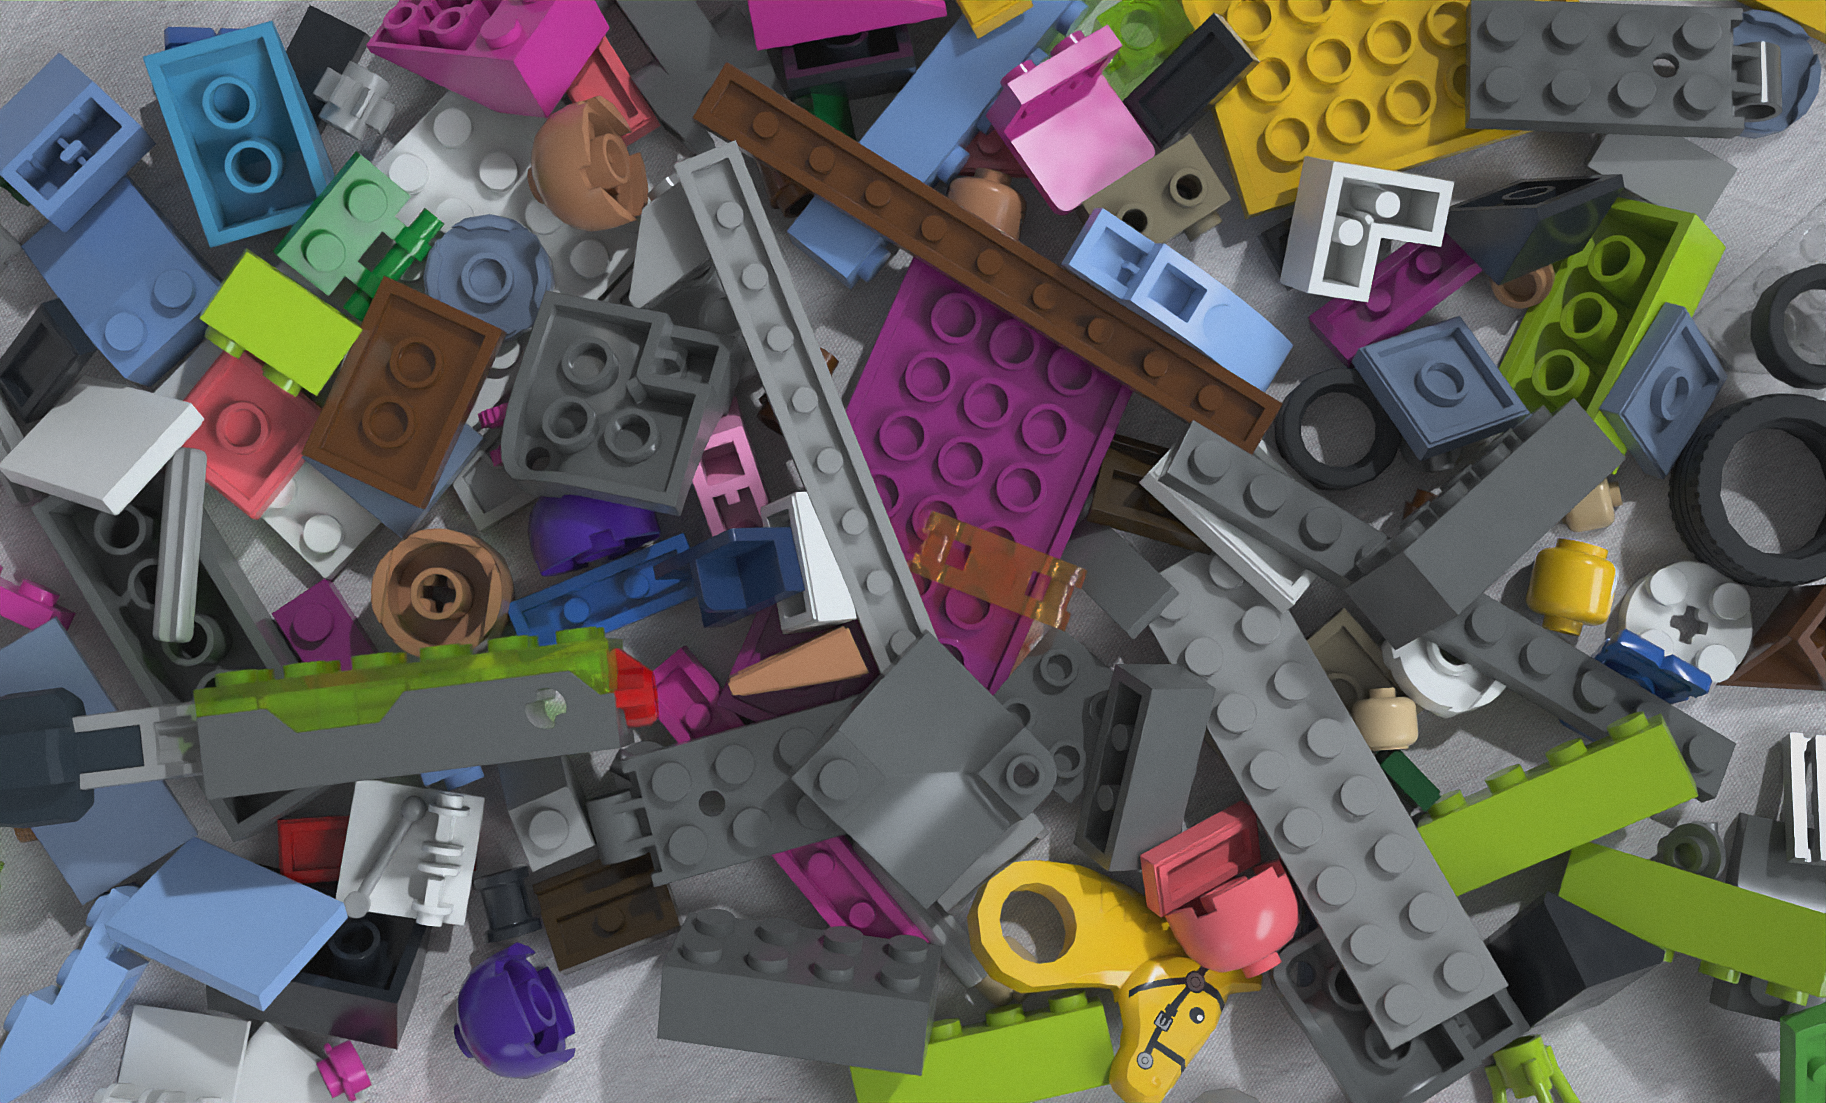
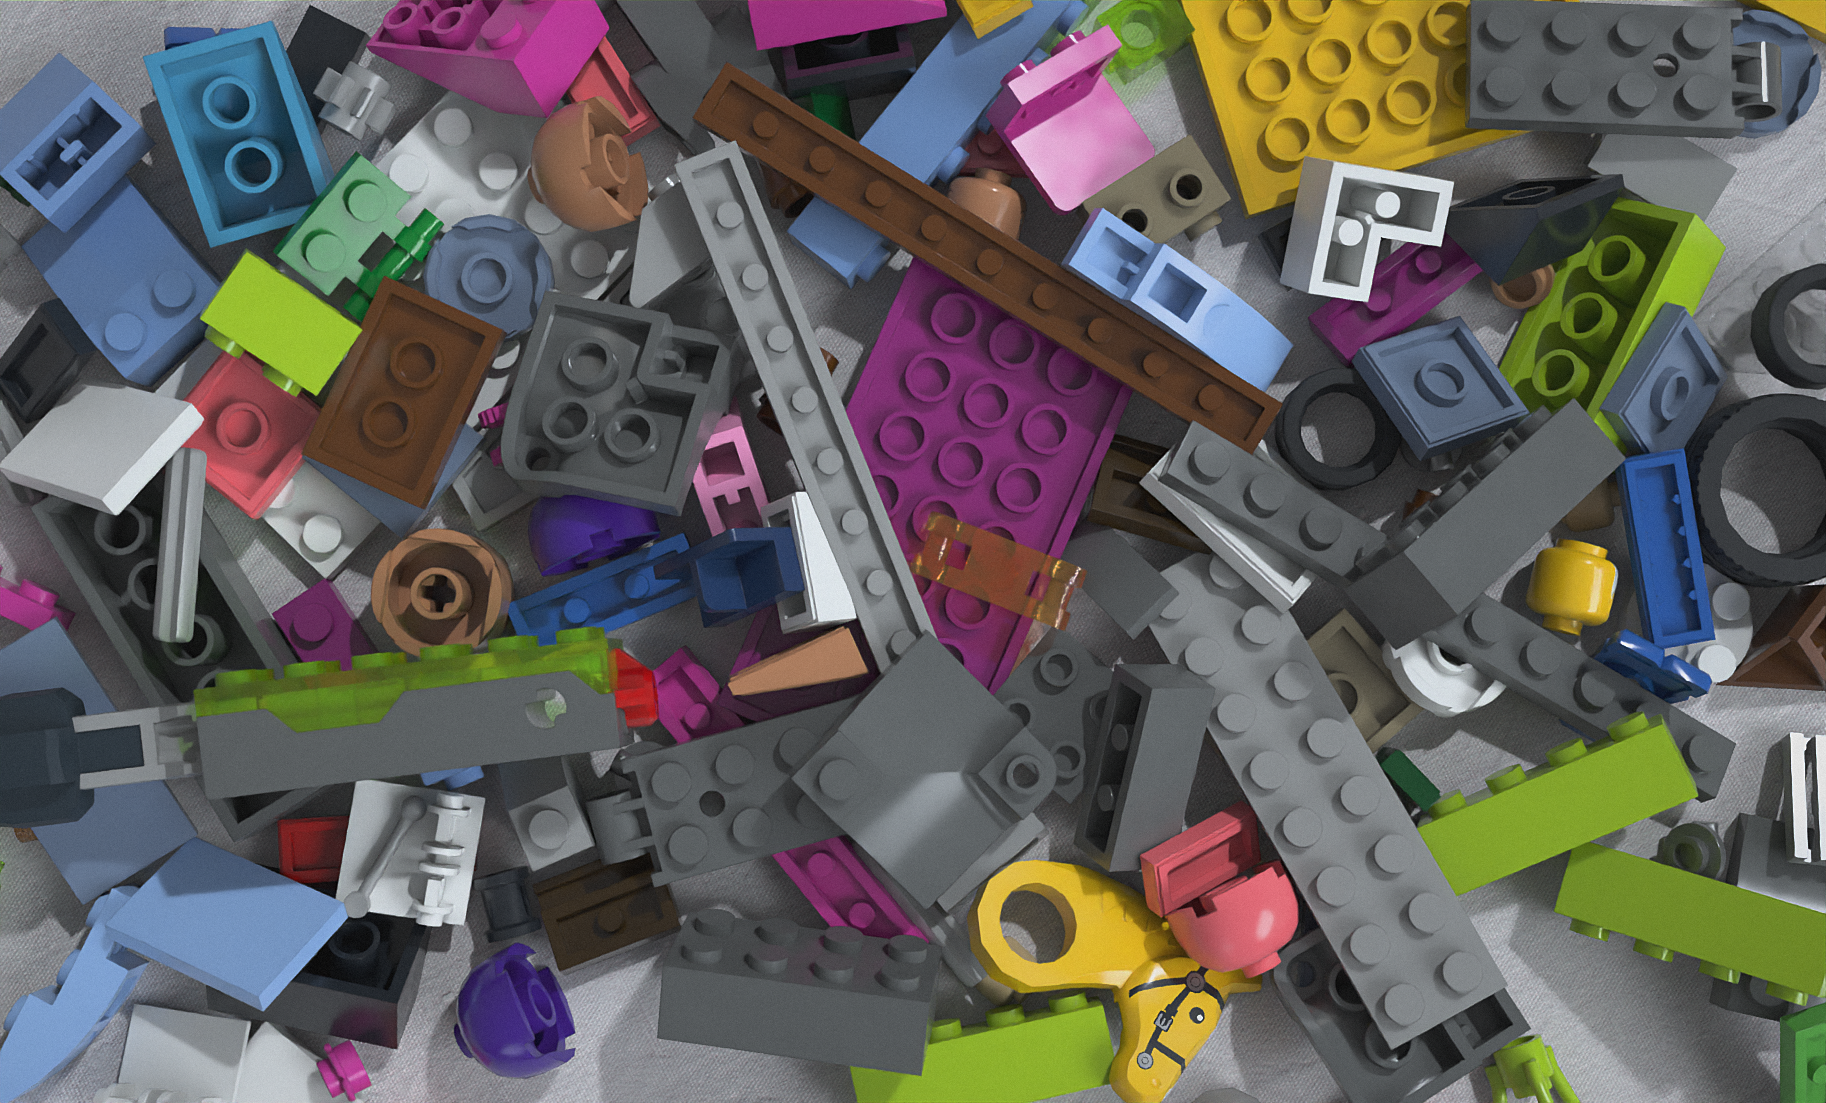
black tile [1122,13,1260,149] -> none
tan piece [1352,688,1418,751] -> none
black slope [1486,891,1665,1028] -> none
none -> blue plate [1615,448,1716,649]

